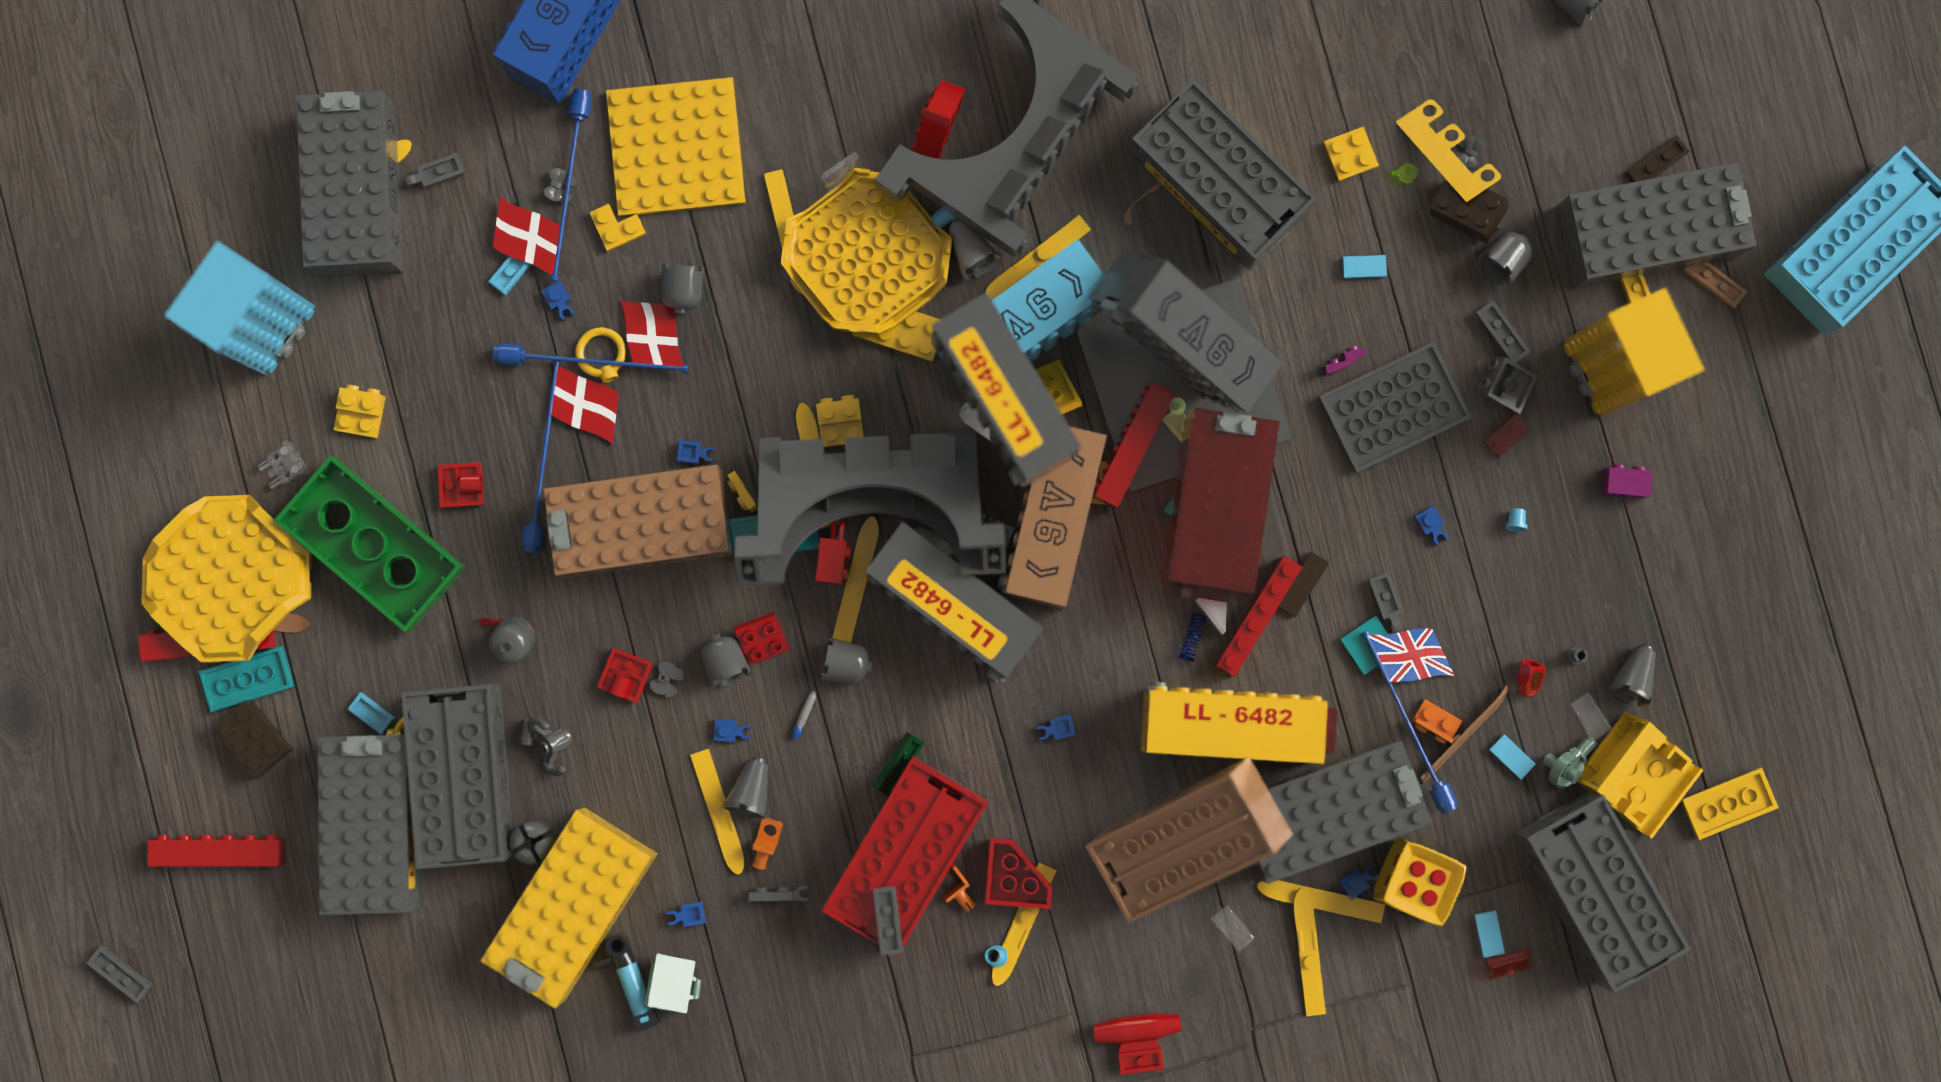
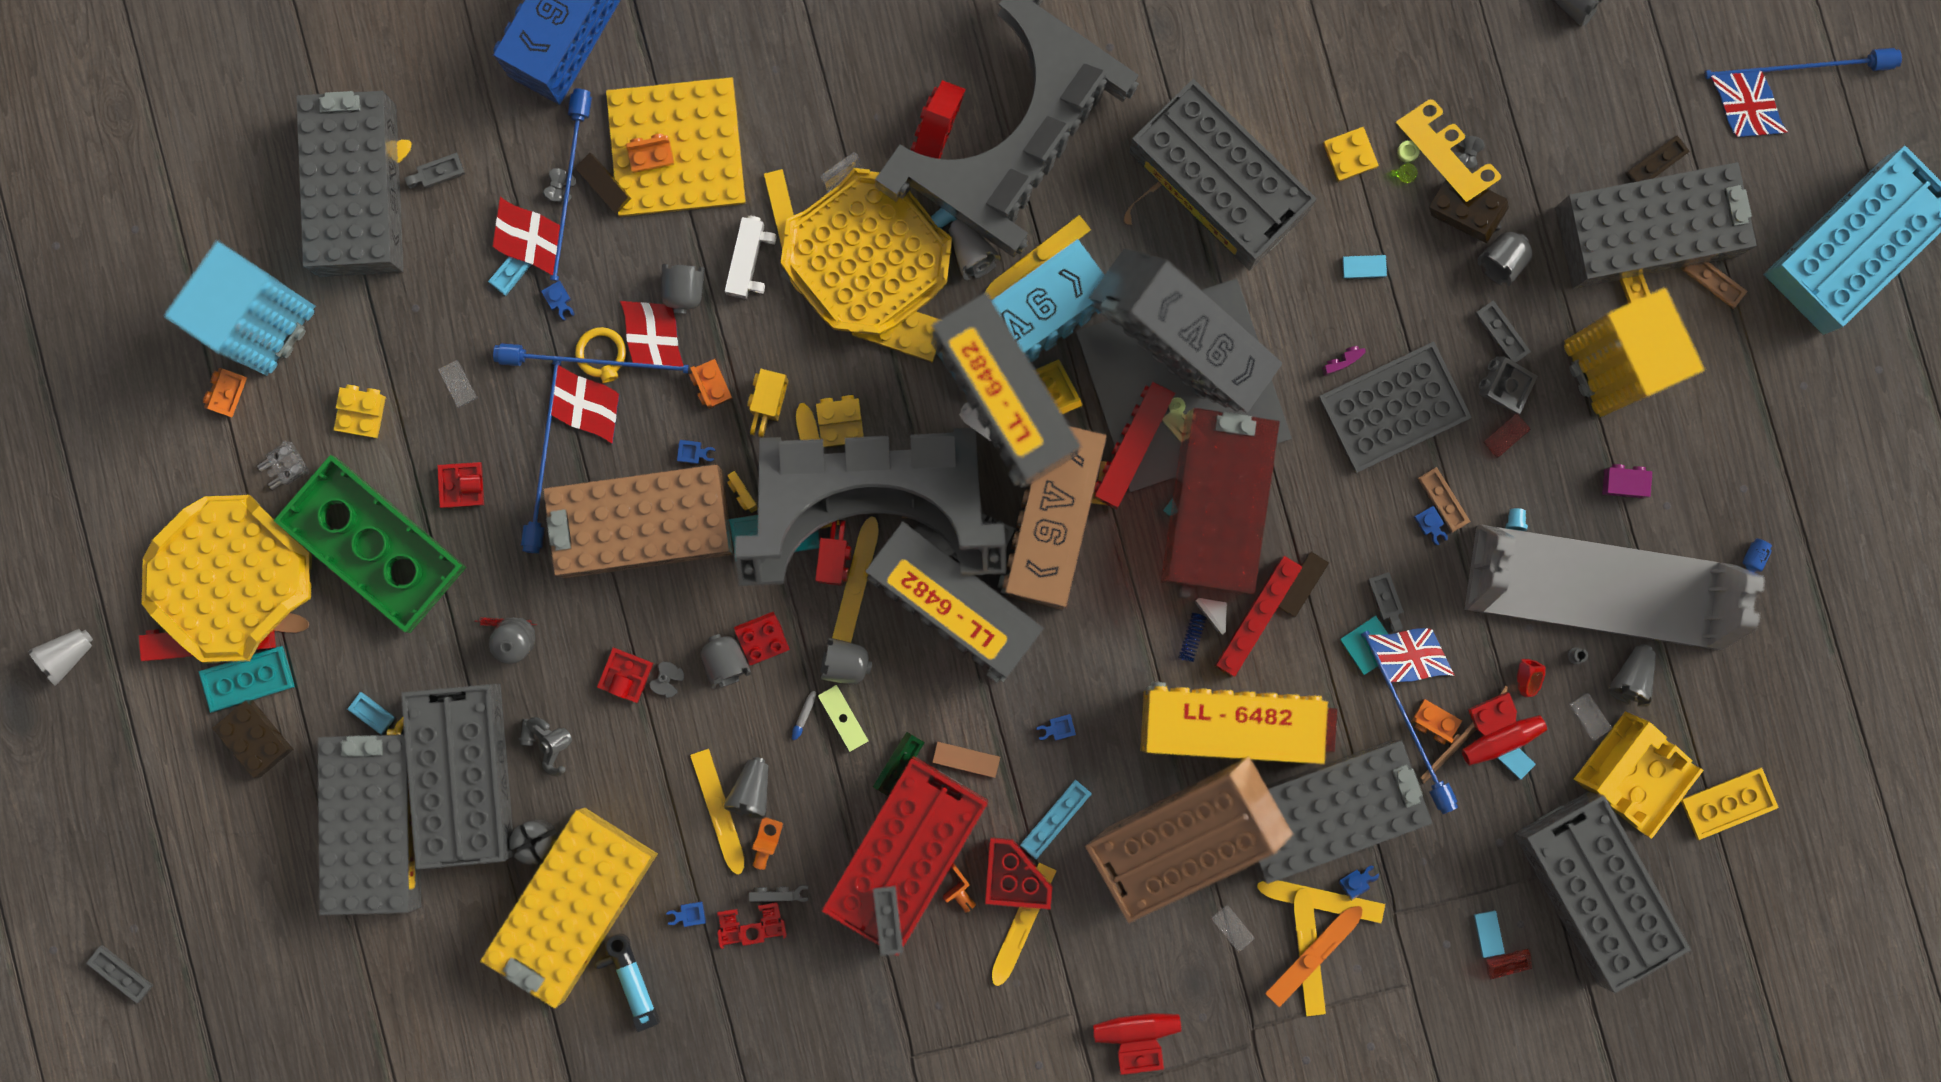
red brick [148,835,285,866] -> none
yellow plate [589,204,647,252] -> none
piece [643,954,702,1014] -> none
blue plate [714,719,752,742] -> none
medium azure piece [985,945,1008,967] -> none
yellow piece [1373,837,1466,927] -> none
sand green pin [1543,736,1597,789] -> none
none -> light grey cone [28,629,93,685]
none -> orange bracket [203,368,247,417]
none -> clear plate [438,360,478,408]
none -> dark brown tile [575,153,631,213]
none -> orange bracket [626,134,675,173]
none -> orange bracket [689,359,733,409]
none -> red piece [717,902,787,949]
none -> white brick [725,215,777,299]
none -> yellow brick [747,369,789,438]
none -> yellowish green tile [818,685,869,752]
none -> medium nougat tile [933,742,1000,778]
none -> medium azure tile [1020,780,1092,859]
none -> orange piece [1265,906,1363,1007]
none -> yellowish green tile [1397,140,1420,163]
none -> medium nougat tile [1417,467,1470,533]
none -> red plate [1462,692,1547,766]
none -> light grey piece [1464,524,1764,650]
none -> flag [1705,48,1902,137]
none -> blue piece [1742,538,1772,573]

